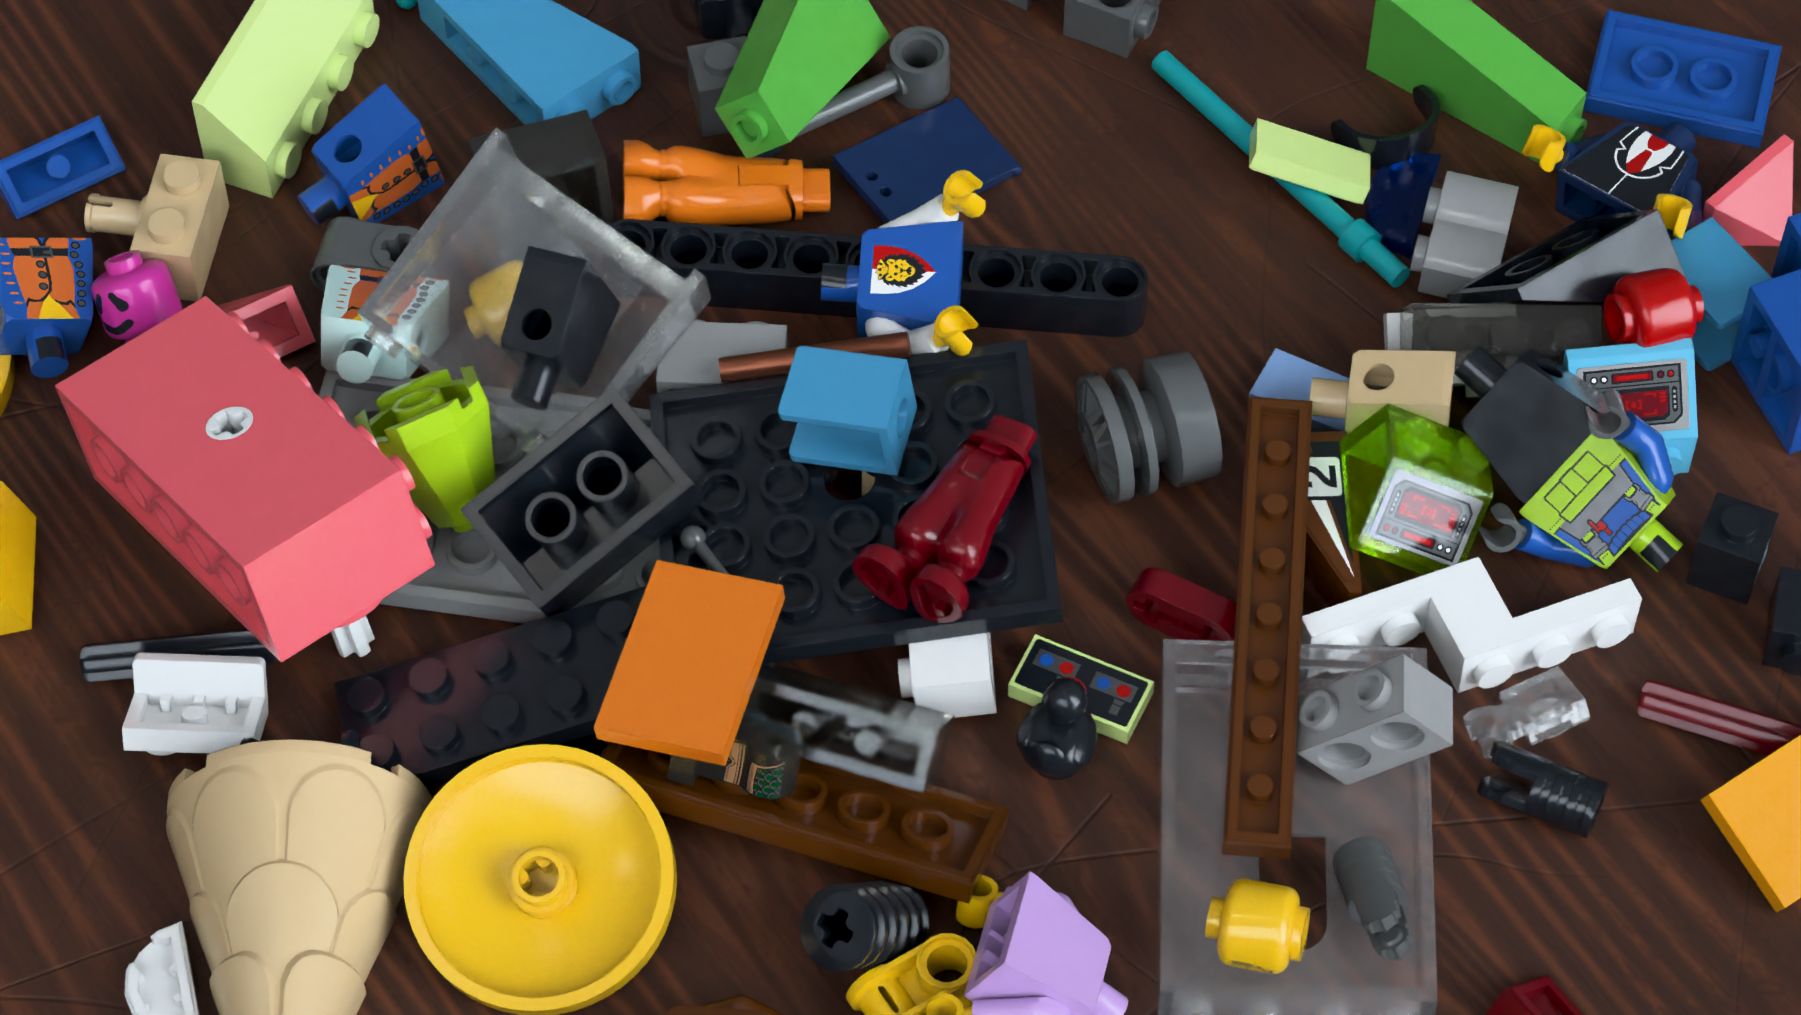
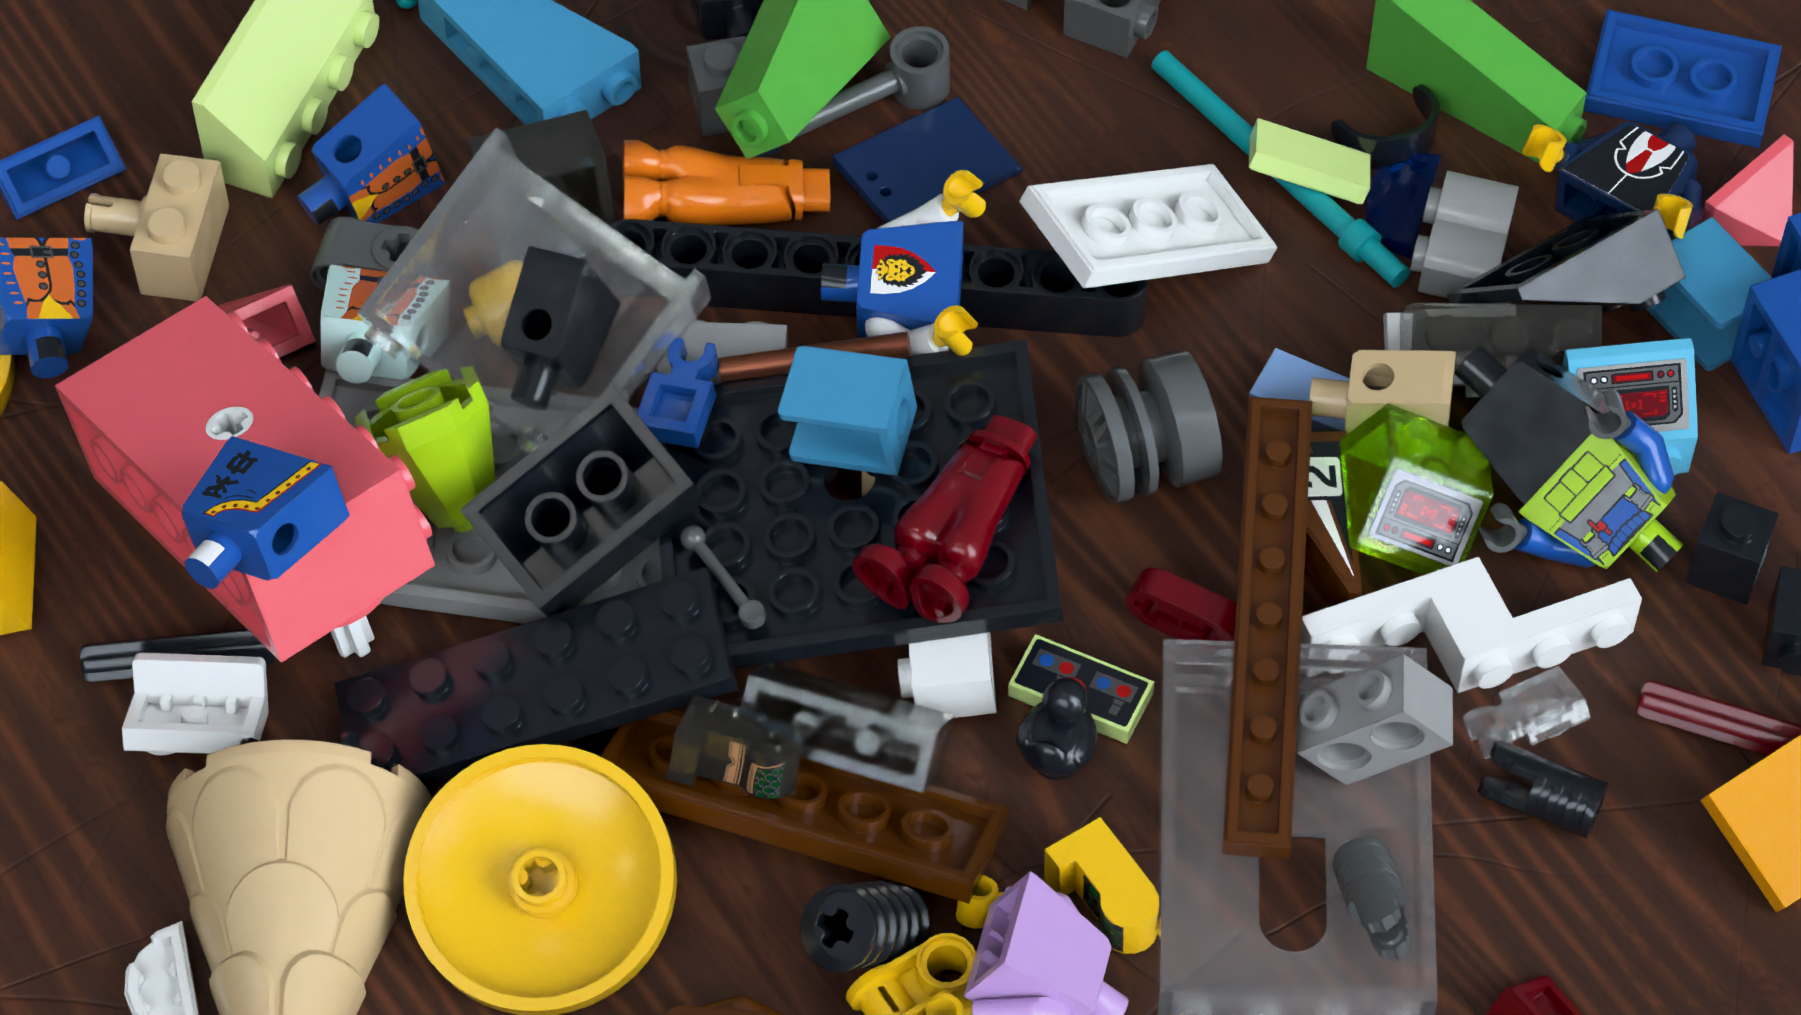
dark pink head [91,250,182,343] -> none
orange tile [594,560,785,766] -> none
yellow head [1205,878,1310,974] -> none
red head [1603,268,1704,348] -> none
none -> blue torso [182,436,350,589]
none -> blue plate [637,337,719,448]
none -> white plate [1019,164,1278,288]
none -> yellow leg [1044,817,1159,954]

